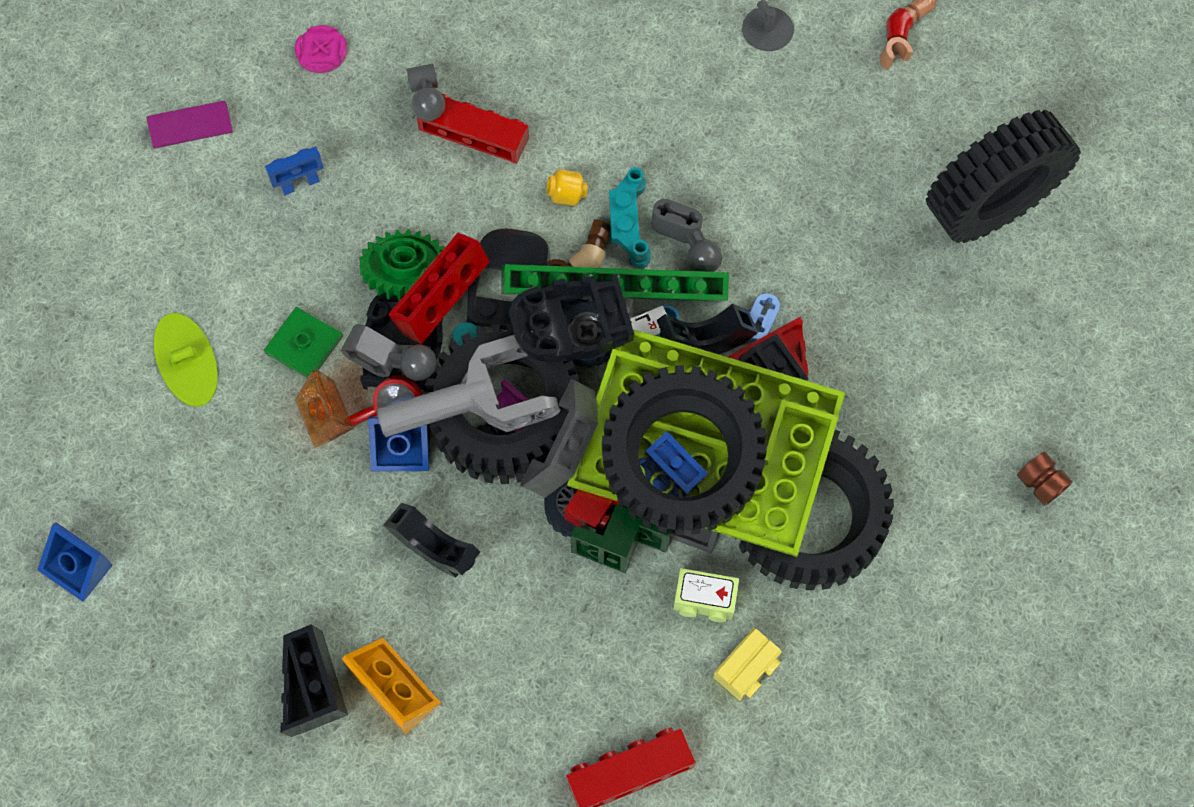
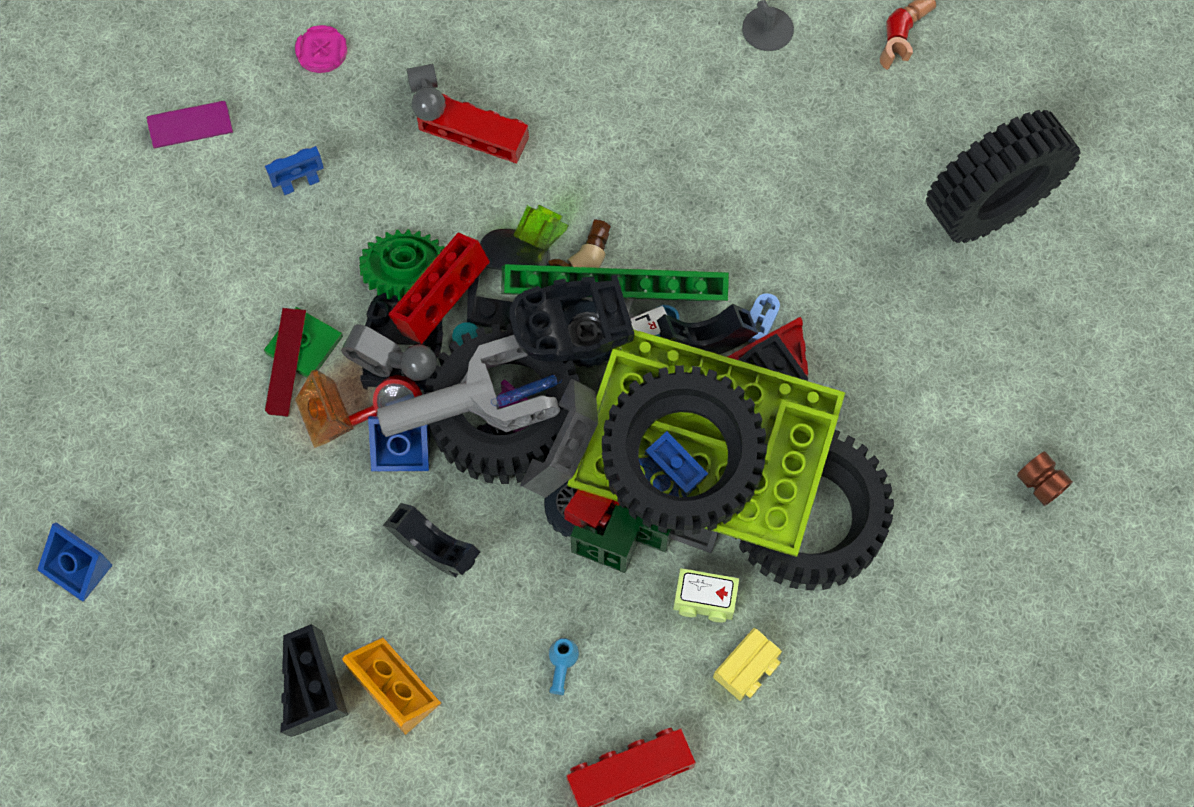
lime shield [154,313,218,407] -> none
yellow head [546,169,588,206] -> none
teal plate [609,167,651,269] -> none
dark grey beam [651,199,723,272] -> none
none -> dark red sticker [265,308,306,417]
none -> blue piece [491,375,562,406]
none -> clear neon green slope [513,204,569,251]
none -> dark azure bar [549,638,579,695]

